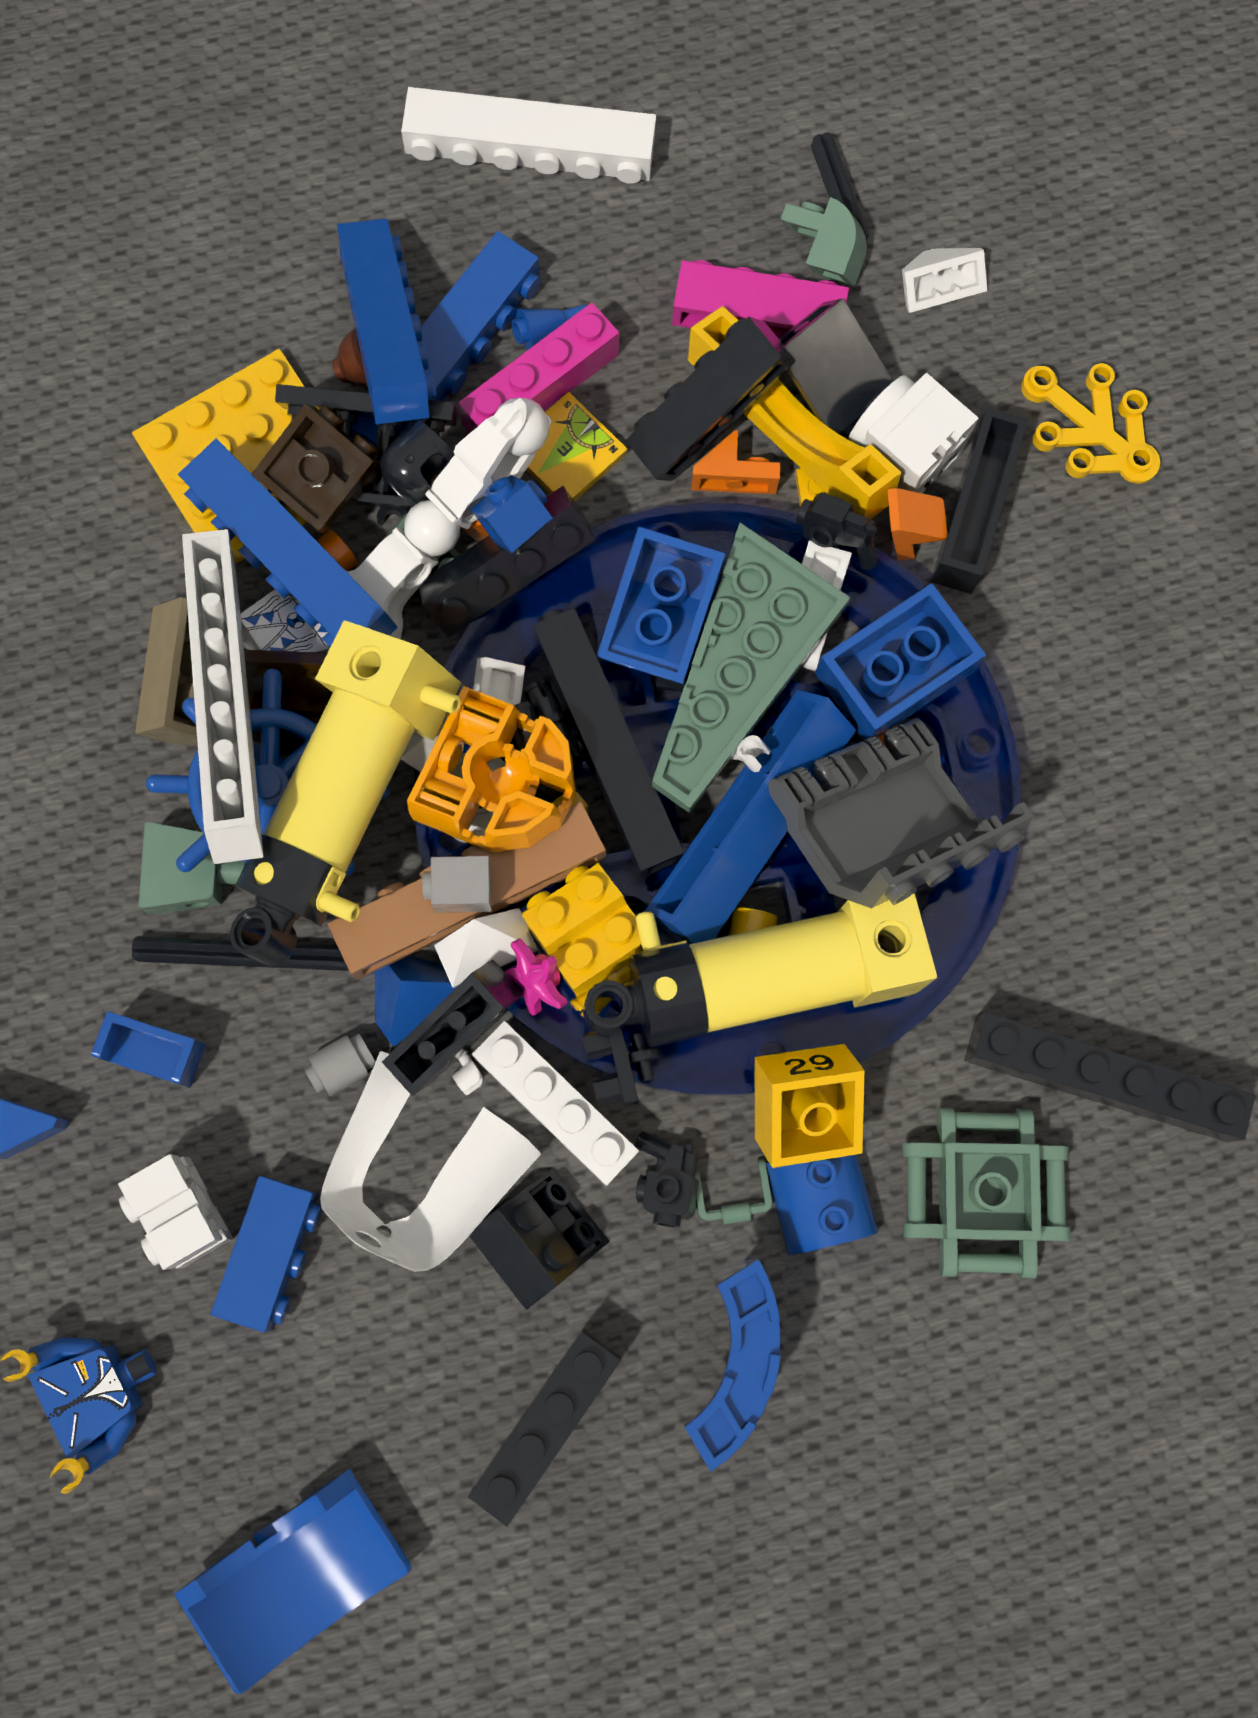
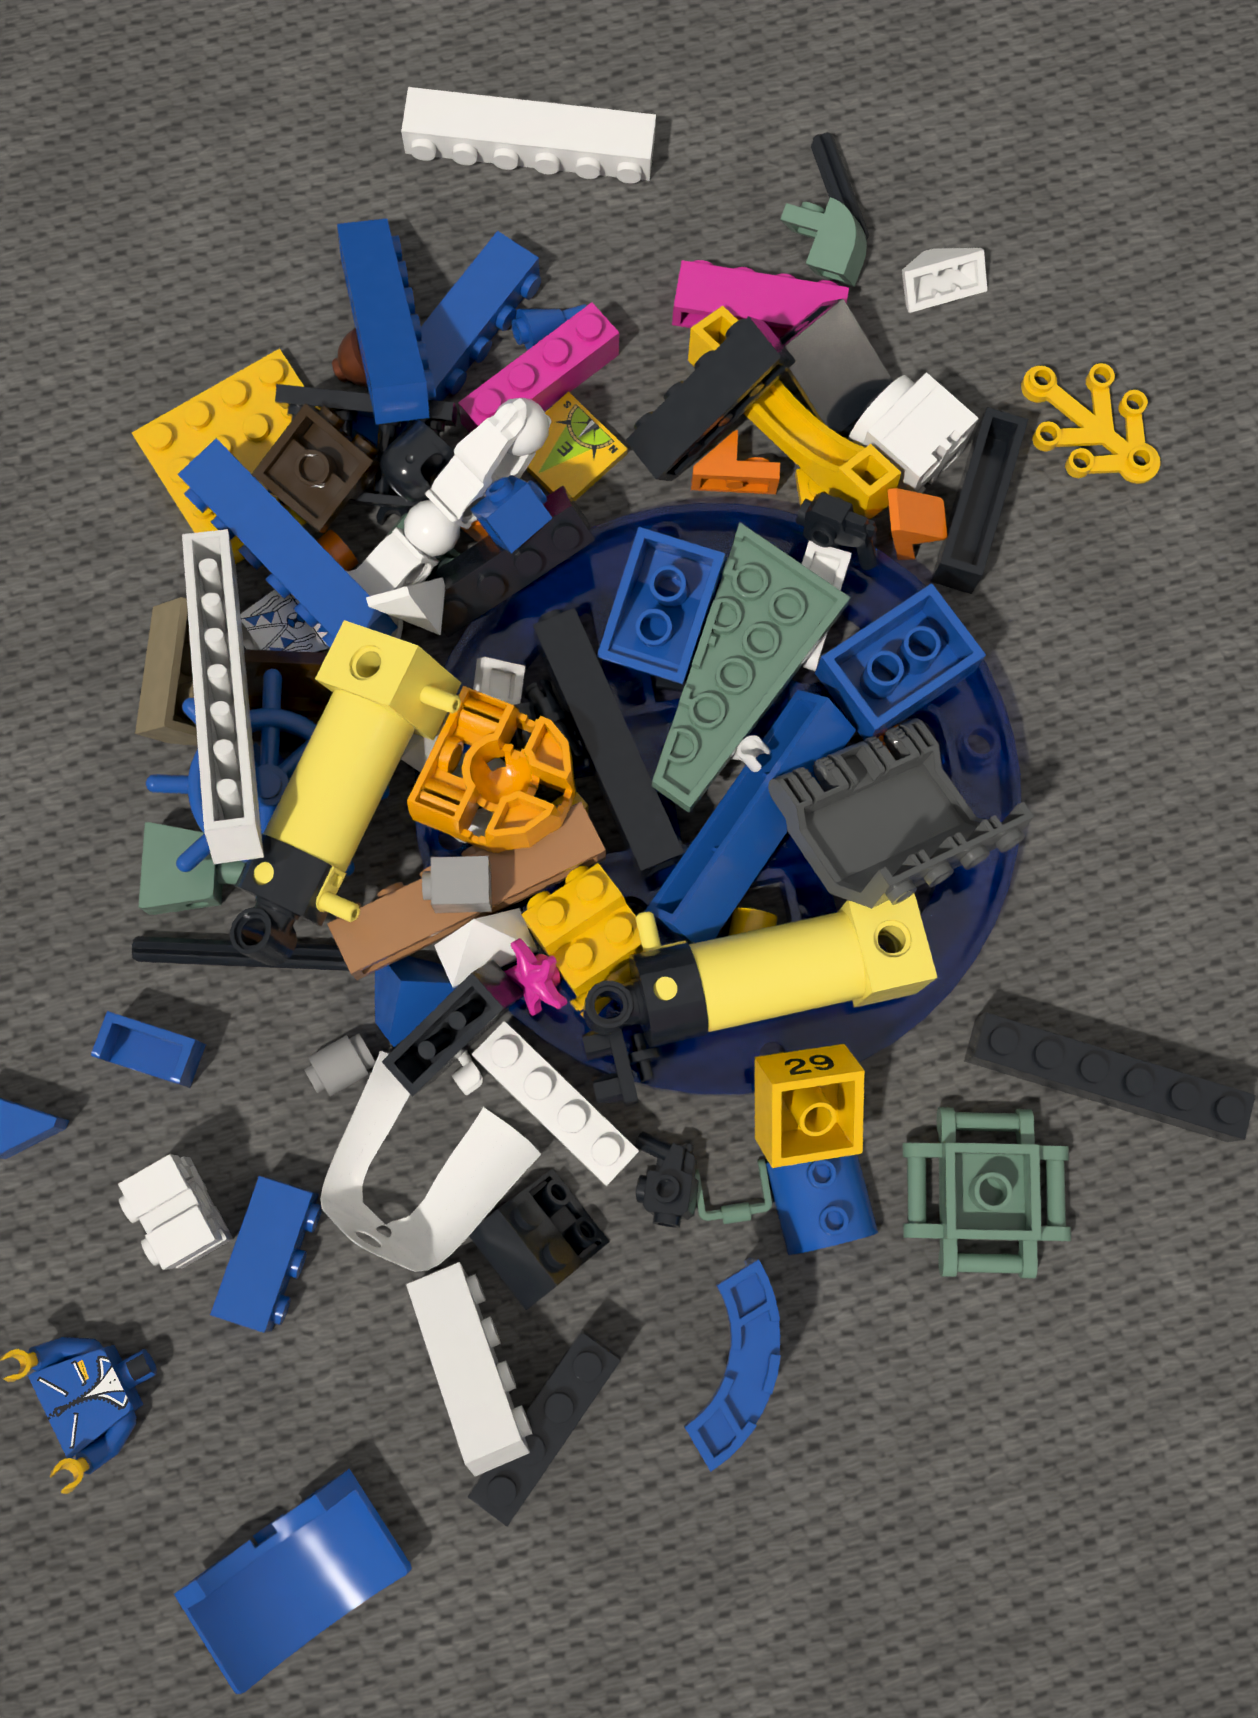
none -> white slope [366,577,445,635]
none -> white brick [406,1262,532,1476]

